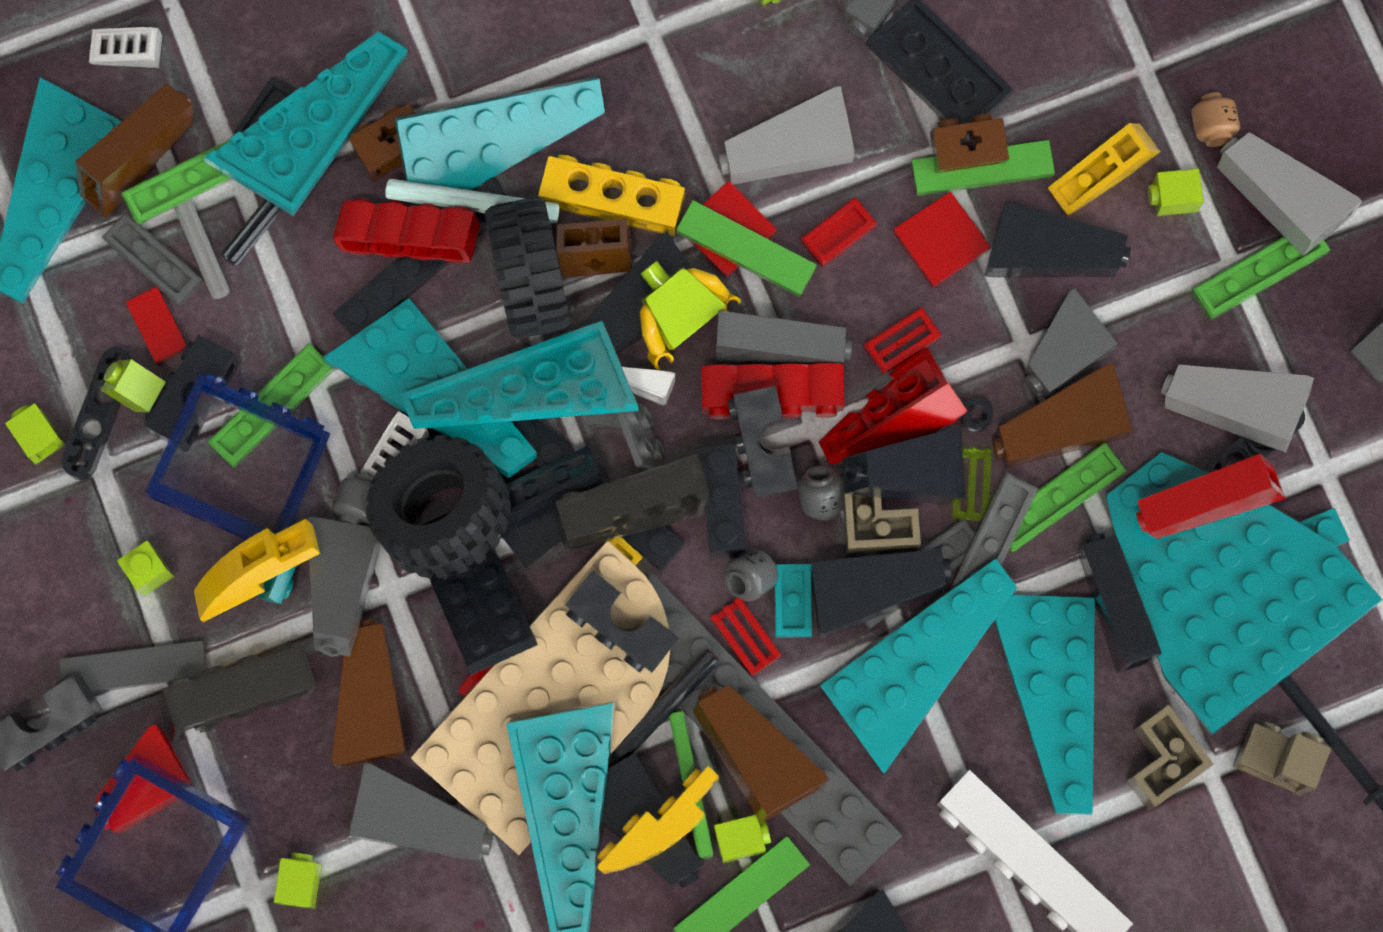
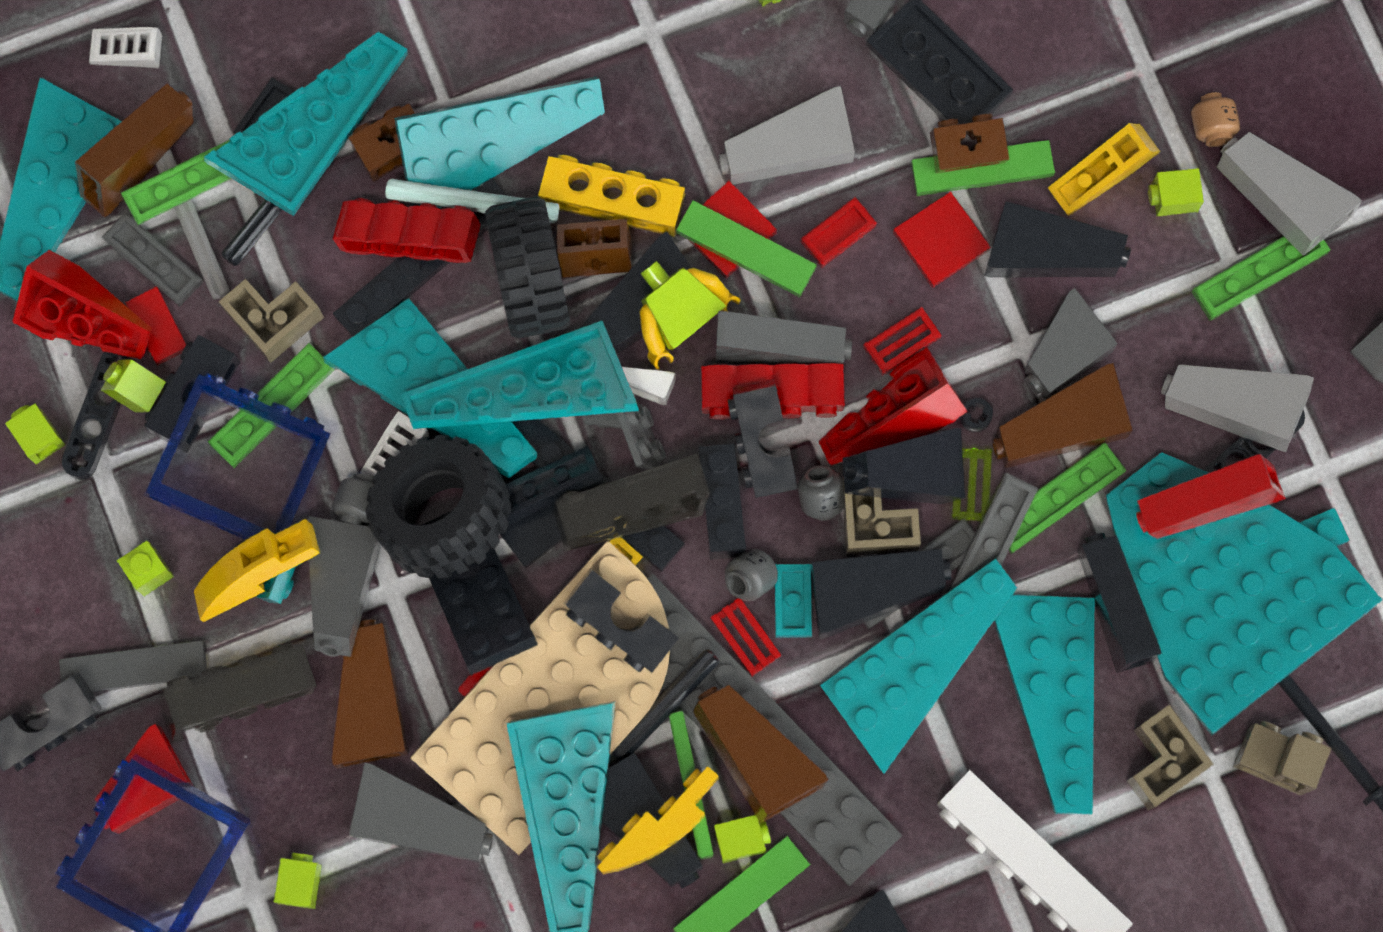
none -> red wedge [12,250,152,359]
none -> dark tan brick [219,279,324,363]

